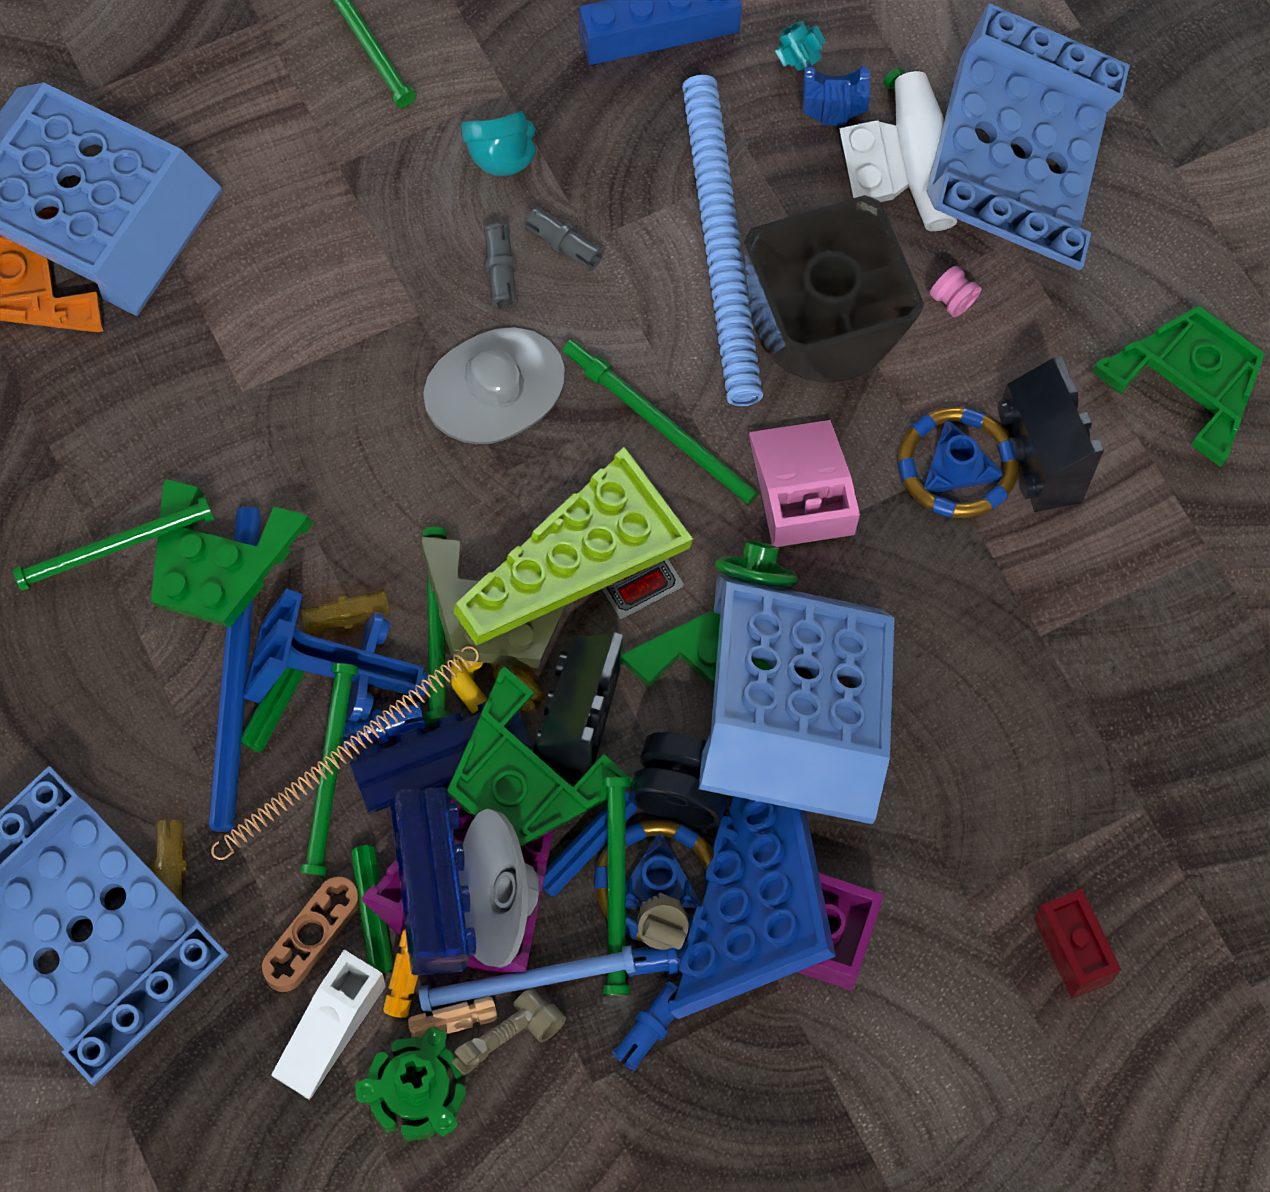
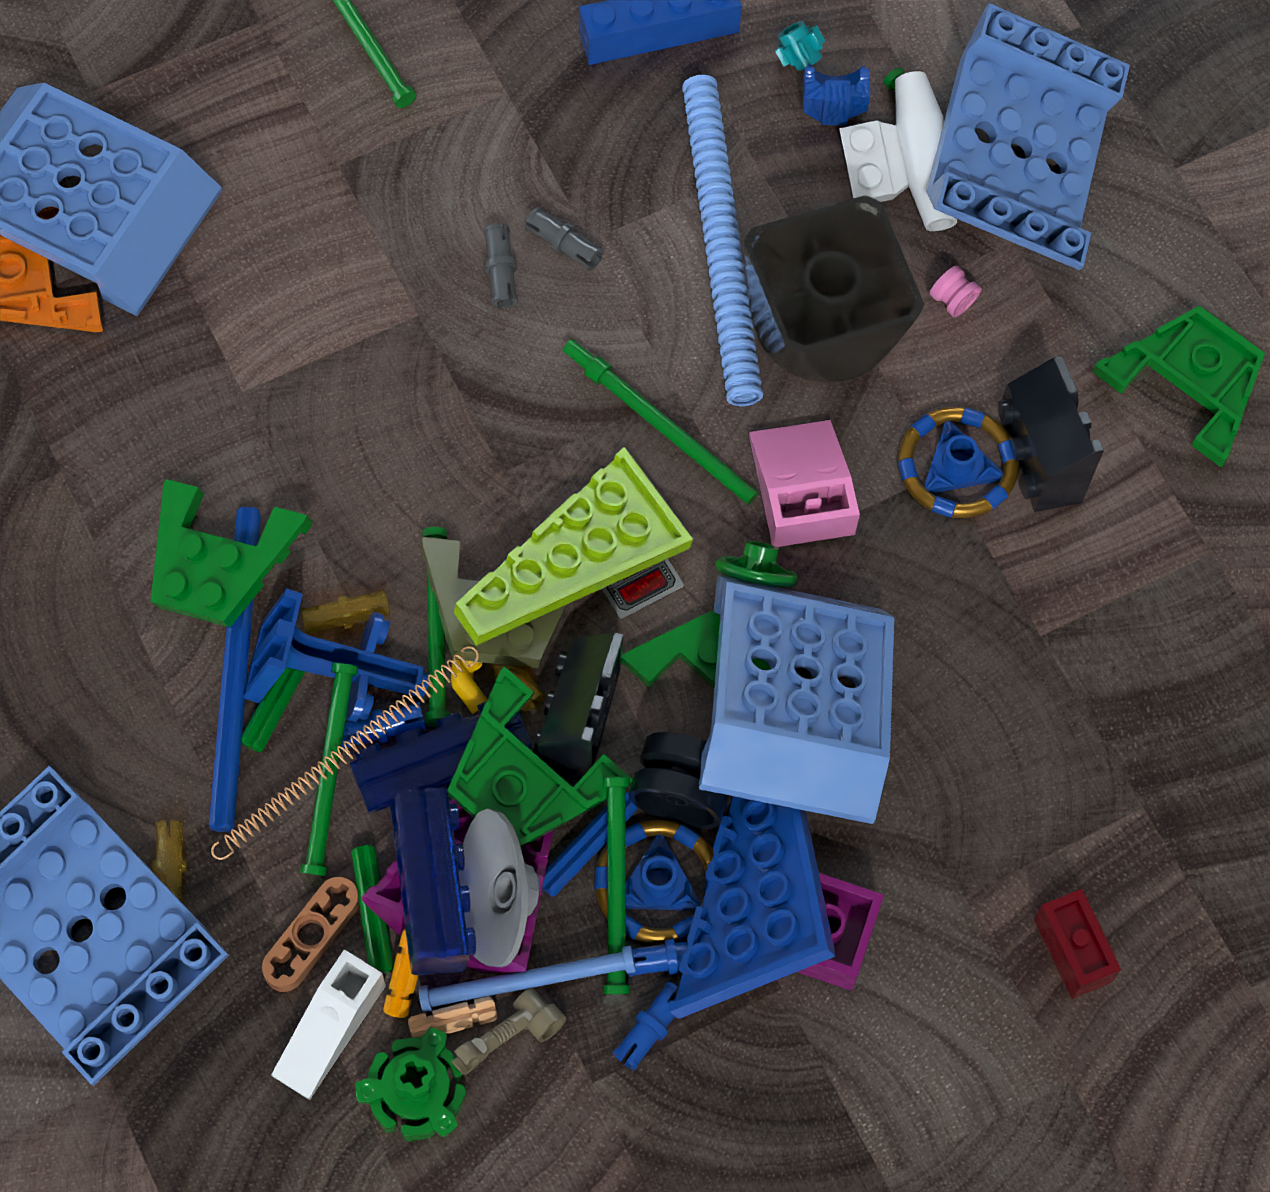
green bar [13,496,215,592] -> none
light grey hat [423,327,565,445] -> none
teal piece [460,111,536,176] -> none
dark tan piece [637,893,688,950] -> none

